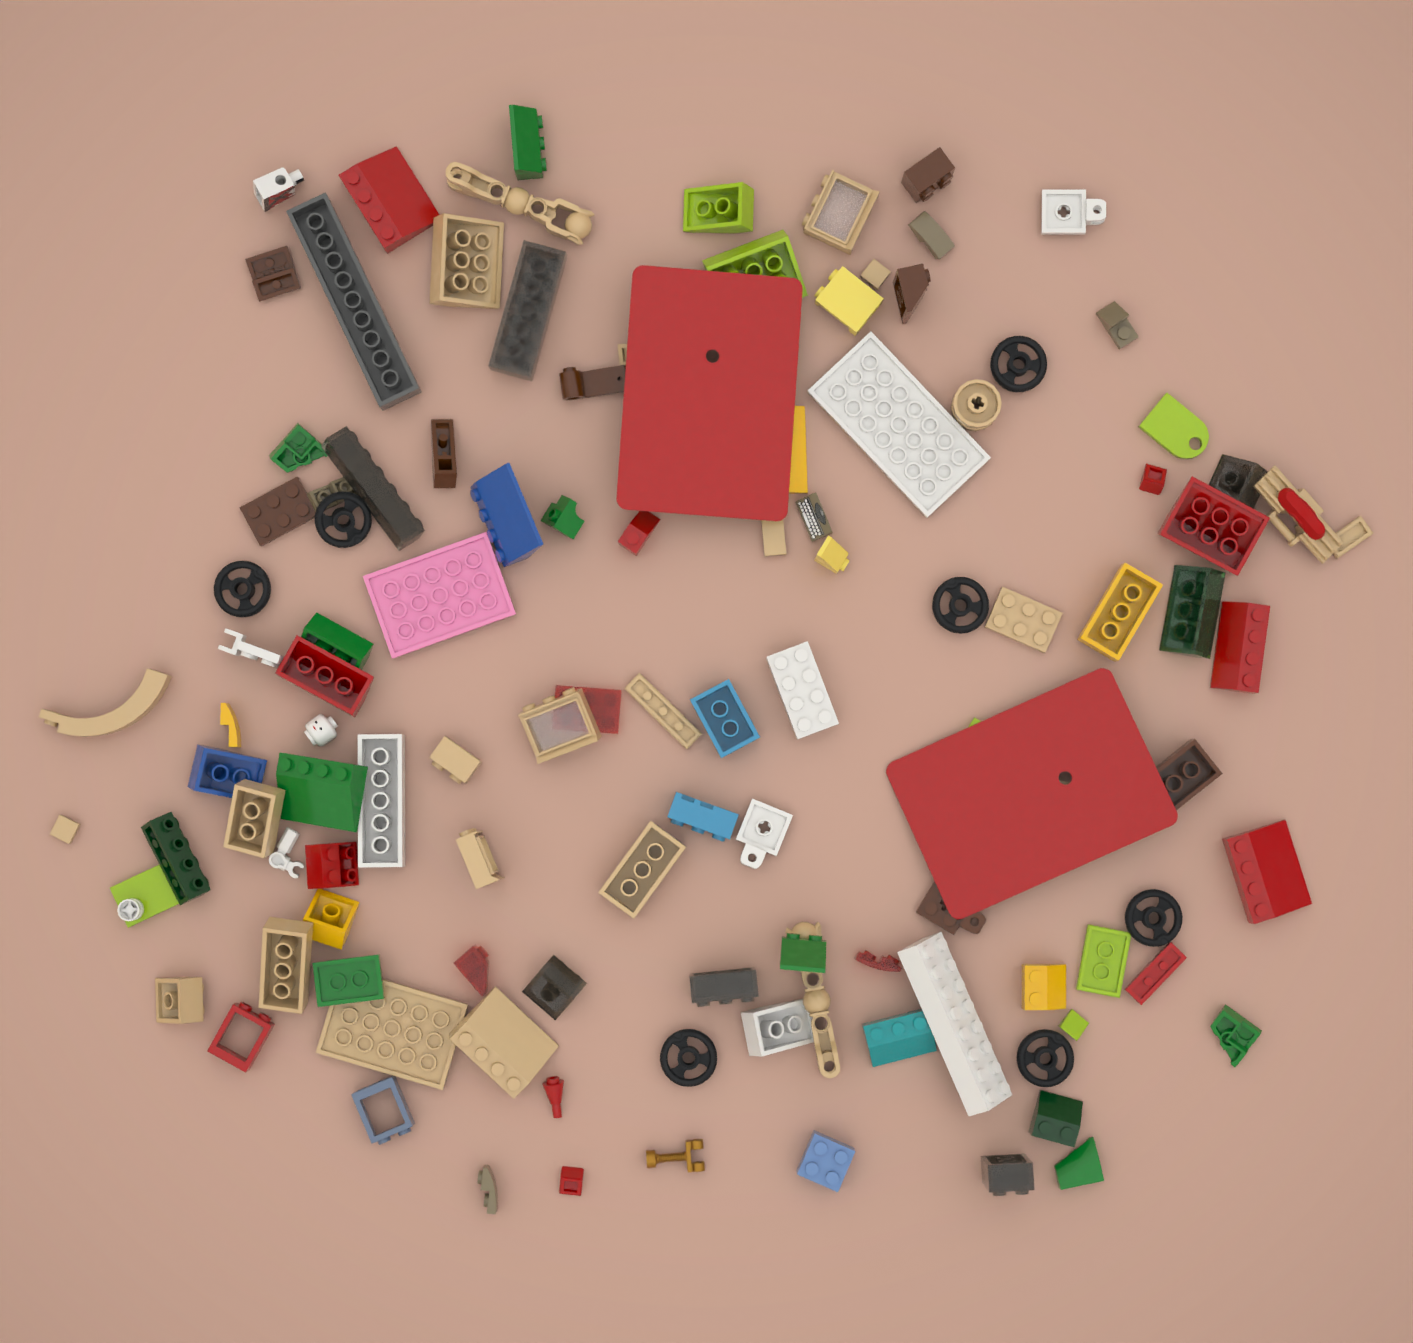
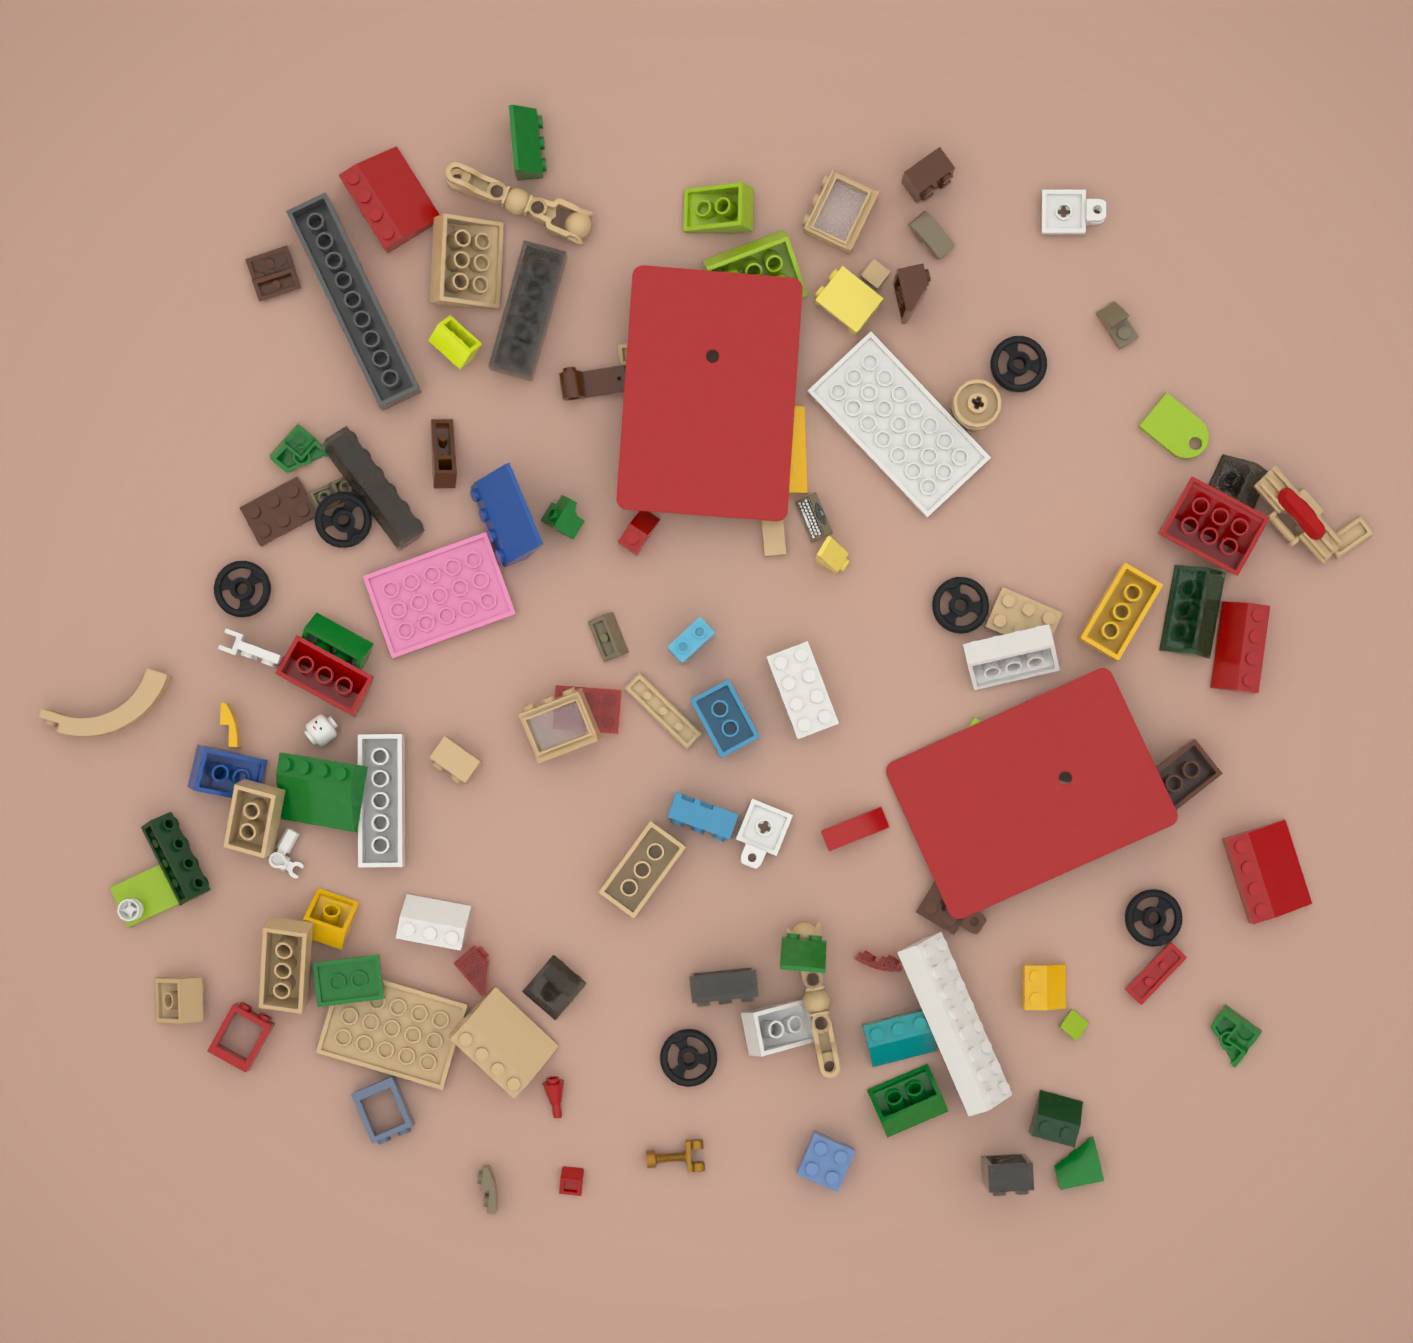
tan tile [50,815,81,844] -> none
white torso [253,167,304,212] -> none
red slope [305,841,359,889] -> none
tan window [456,828,505,889] -> none
black wheel [1017,1029,1074,1087] -> none
lime tile [1076,924,1131,998] -> none
red slope [1139,464,1167,495] -> none
none -> white slope [396,894,472,951]
none -> neon yellow brick [428,315,482,369]
none -> dark tan slope [588,612,629,662]
none -> medium azure panel [667,617,715,665]
none -> red slope [821,807,889,851]
none -> green slope [867,1064,948,1138]
none -> white slope [963,624,1060,690]

